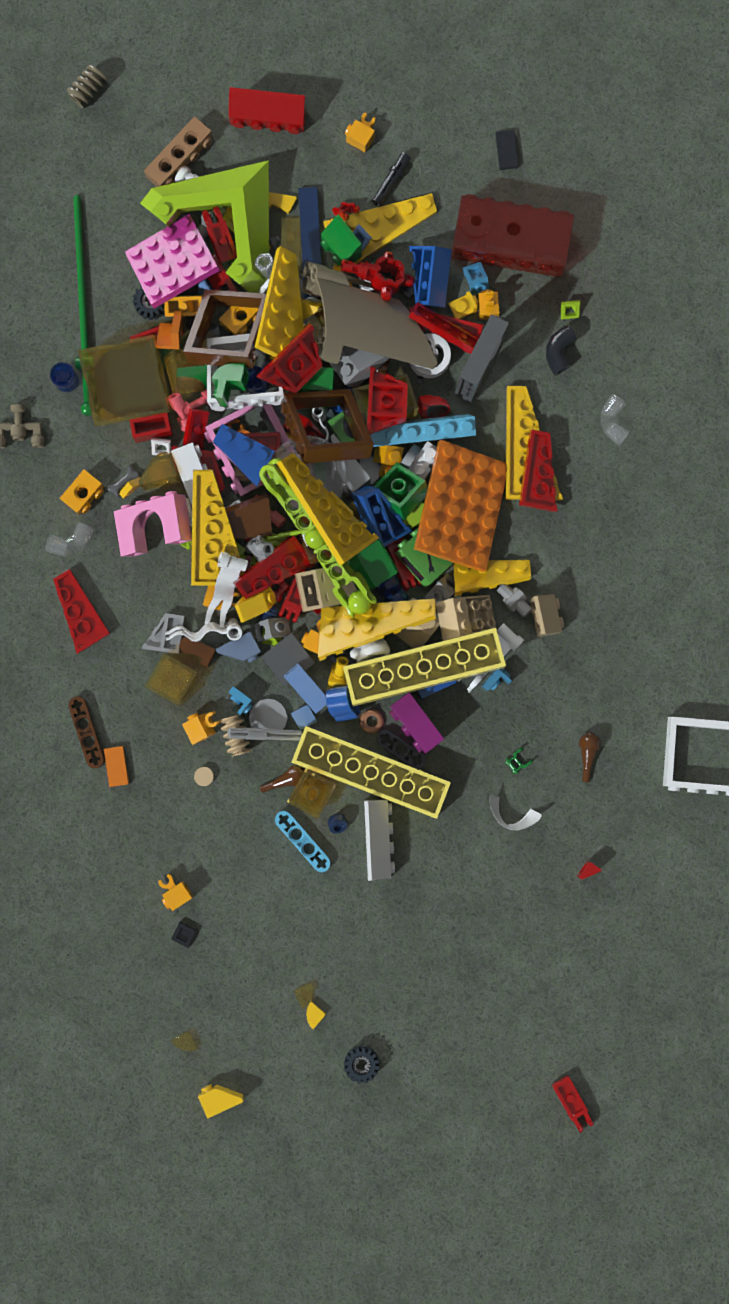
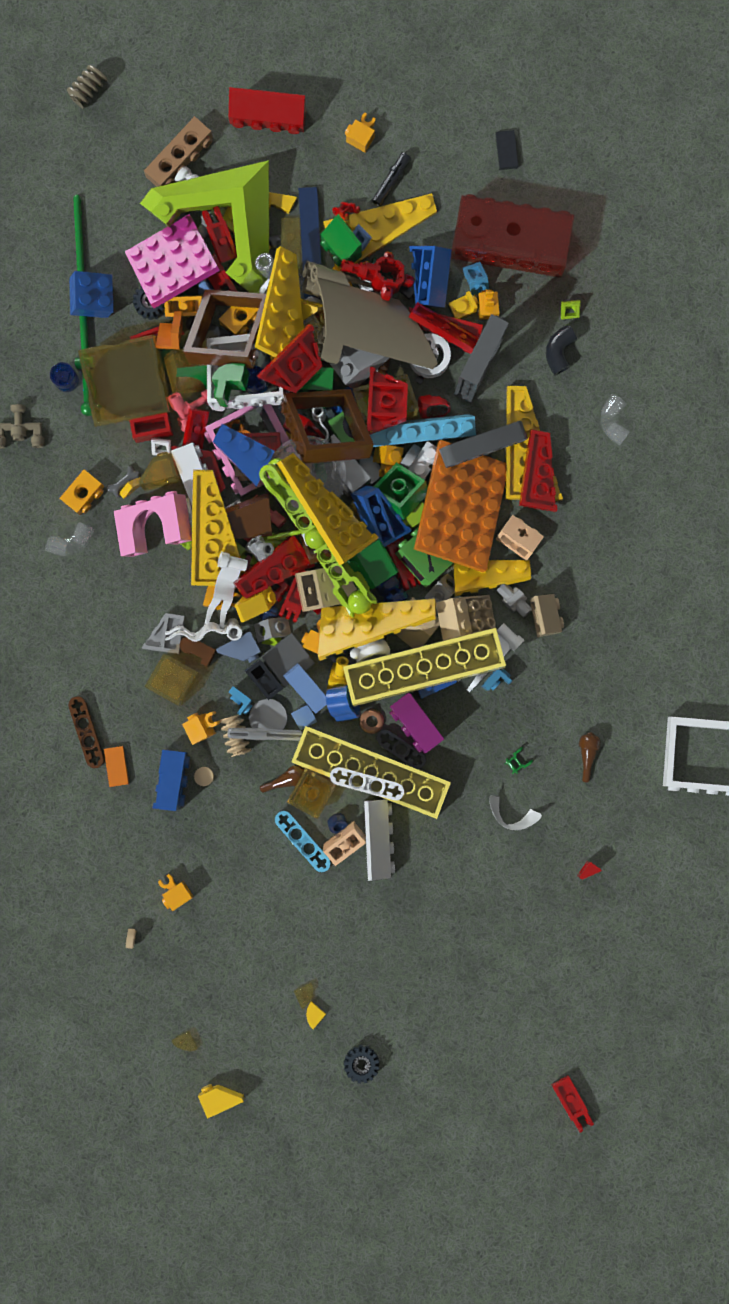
red wing [53,569,110,654] -> none
black tile [171,921,197,948] -> none
none -> blue brick [69,271,113,318]
none -> tan tile [126,928,136,949]
none -> blue wedge [153,750,190,811]
none -> black slope [245,659,283,700]
none -> light nougat brick [323,821,366,866]
none -> white beam [330,767,404,800]
none -> dark grey beam [439,421,528,468]
none -> light nougat brick [496,515,544,561]

